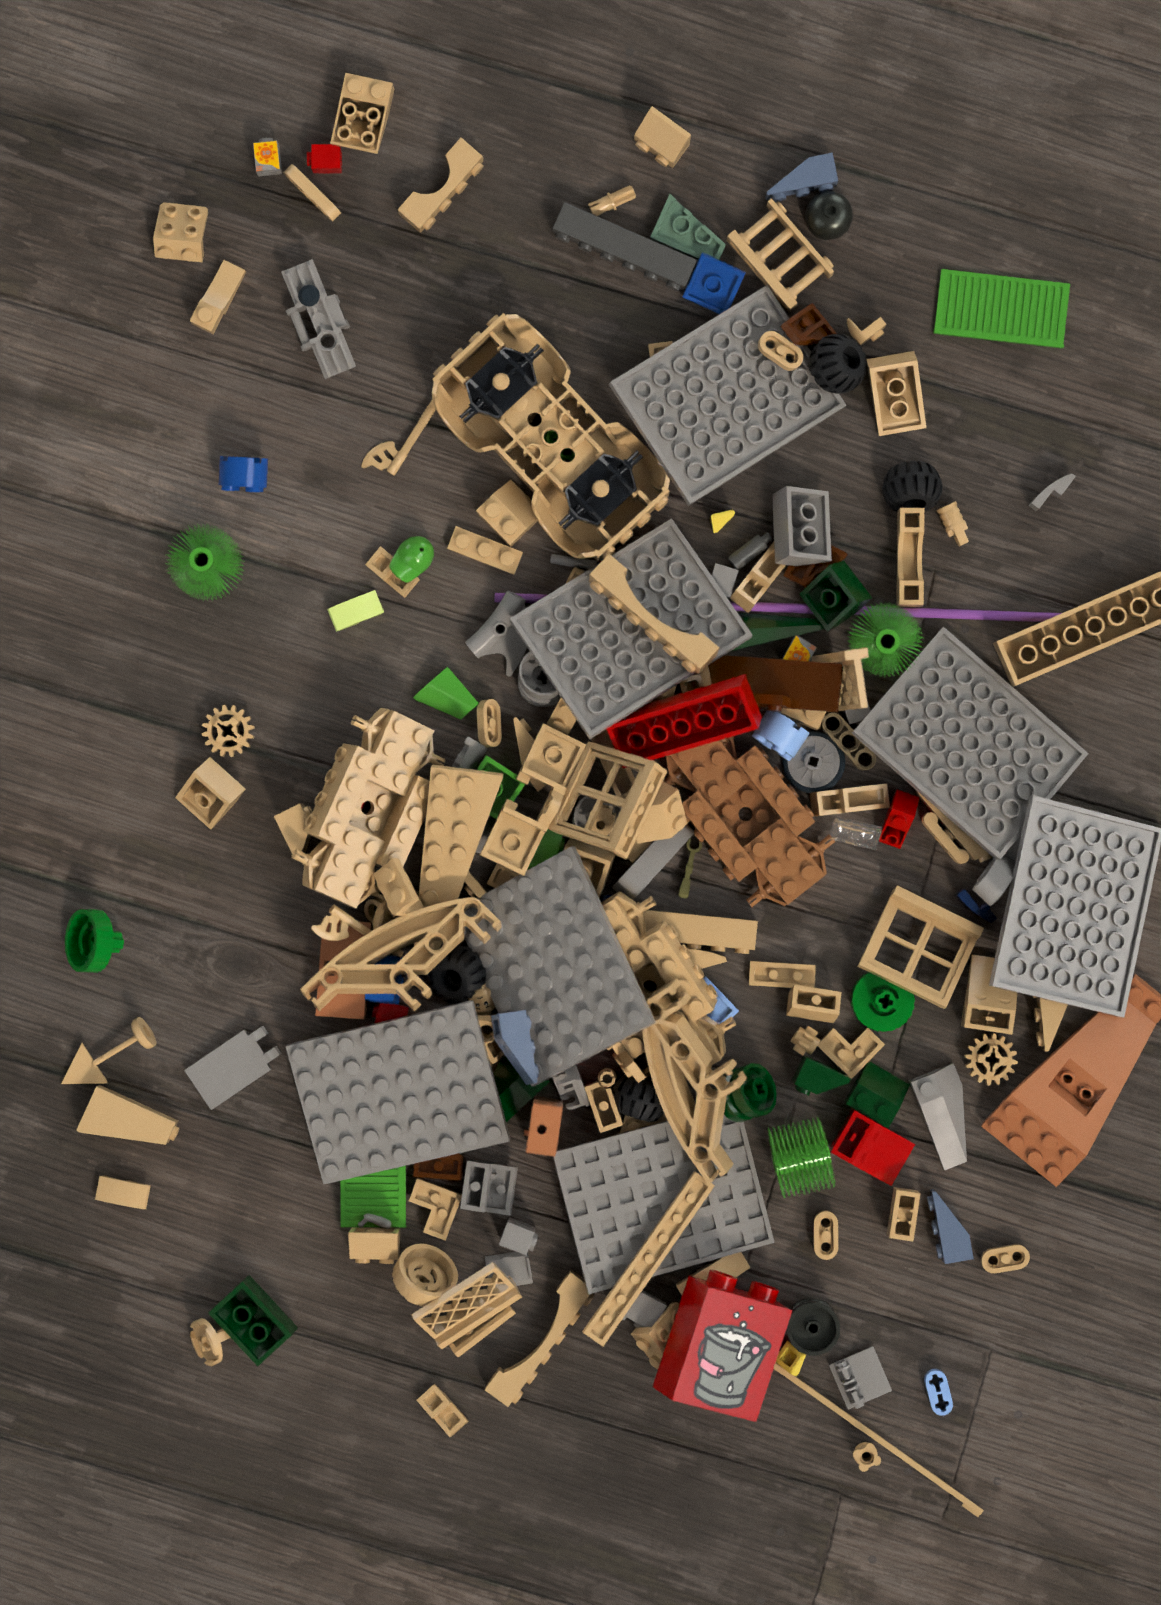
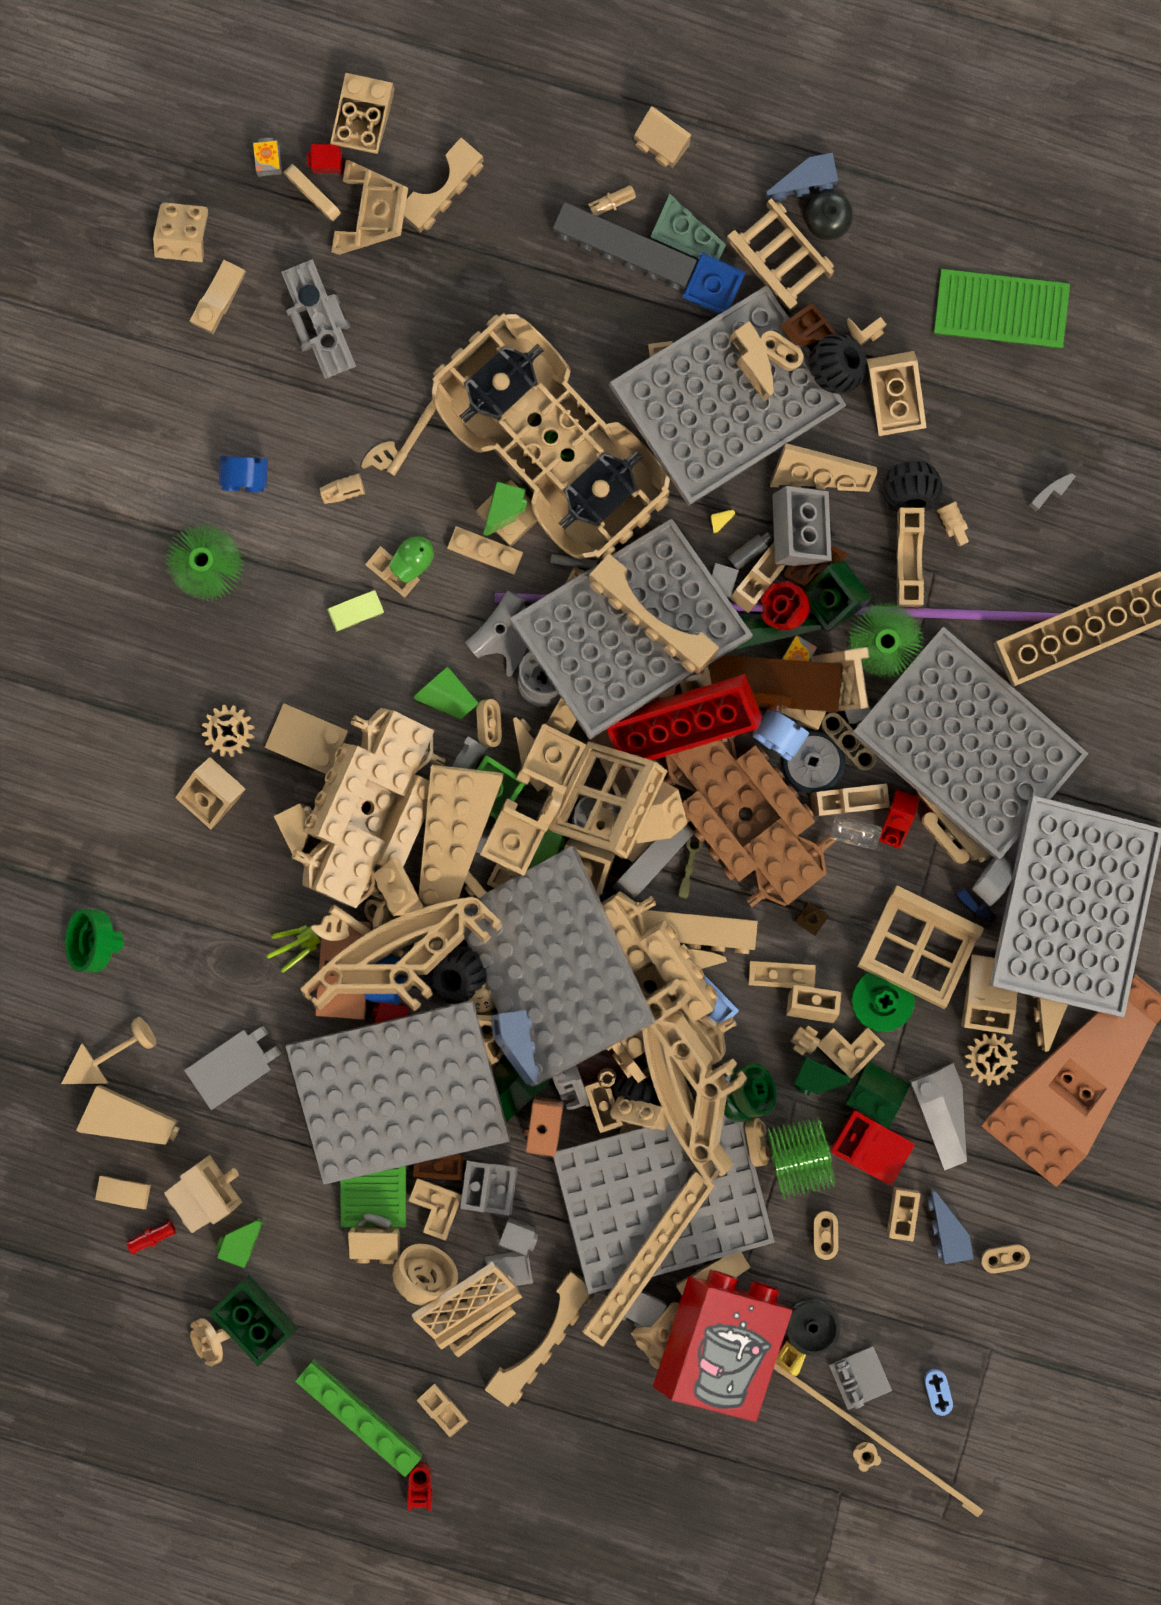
none -> red pin [126,1220,176,1255]
none -> tan piece [164,1155,242,1233]
none -> bright green slope [216,1218,263,1268]
none -> tan slope [265,703,350,774]
none -> lime plant [266,925,321,973]
none -> bright green brick [295,1358,422,1477]
none -> tan hinge [320,473,365,504]
none -> tan wing [331,160,408,255]
none -> red piece [407,1462,433,1511]
none -> bright green slope [483,482,527,536]
none -> tan bracket [610,1096,668,1131]
none -> tan slope [729,321,774,402]
none -> tan plate [745,1118,771,1167]
none -> red cylinder [761,581,810,630]
none -> tan wing [770,443,877,492]
none -> dark brown brick [794,902,829,936]

